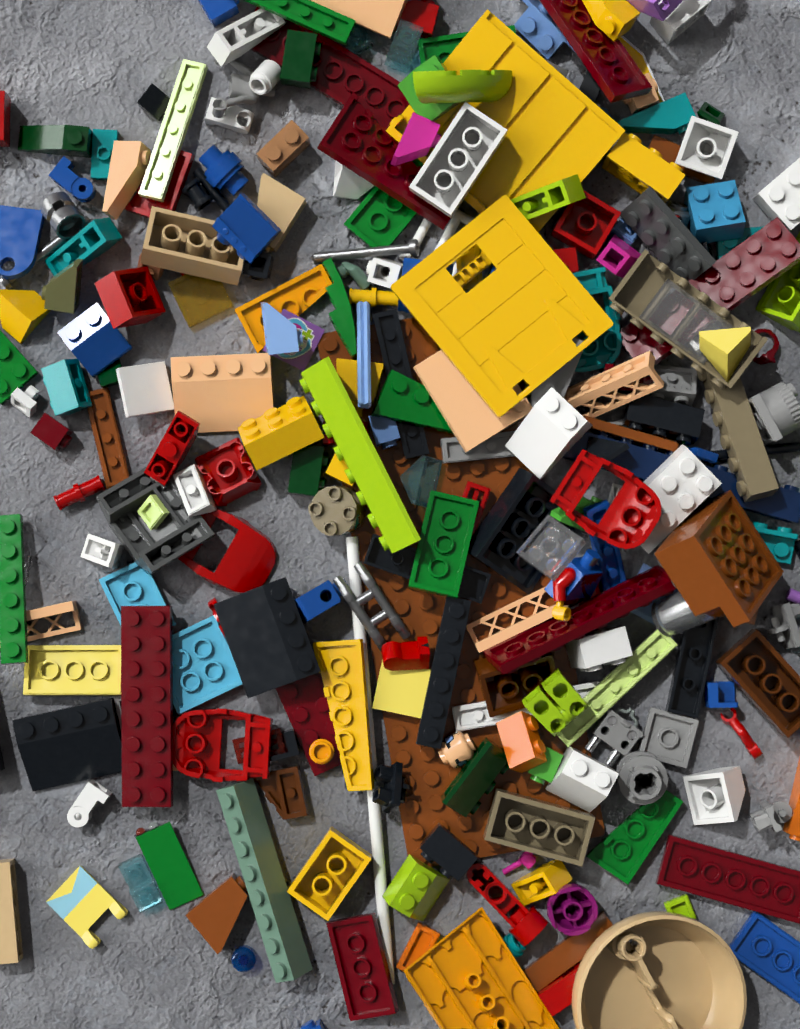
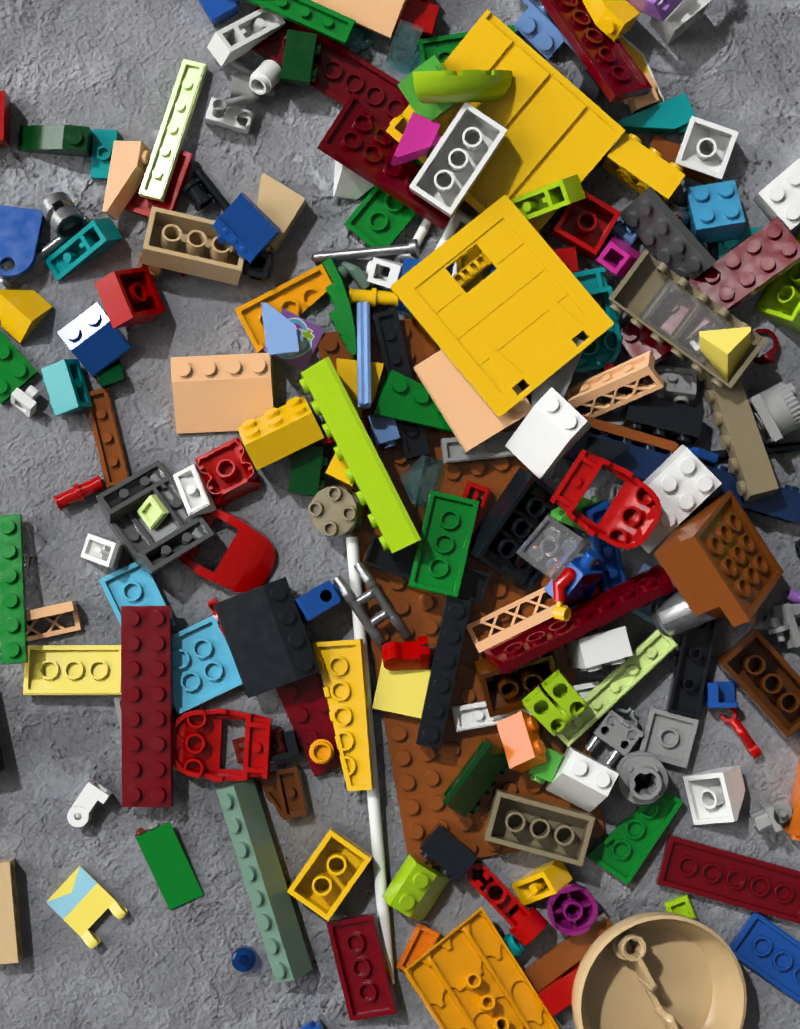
black slope [12,698,122,791] -> none
dark red brick [30,413,73,451] -> none
olive slope [41,258,83,314] -> none
blue leg [49,156,96,203] -> none
white tile [116,361,174,418] -> none
clear light blue slope [118,853,163,913] -> none
black slope [137,83,170,121] -> none
red slope [144,411,200,486] -> none
clear yellow tile [168,274,234,328] -> none
dark orange slope [185,873,248,954] -> none
blue piece [199,145,249,196] -> none
medium nougat brick [256,120,310,178] -> none
black hips [372,762,413,814] -> none
light nougat head [438,731,477,768] -> none
dark pink hand [502,851,537,875] -> none
dark green slope [697,102,725,125] -> none
teal bracket [753,522,799,564] -> none

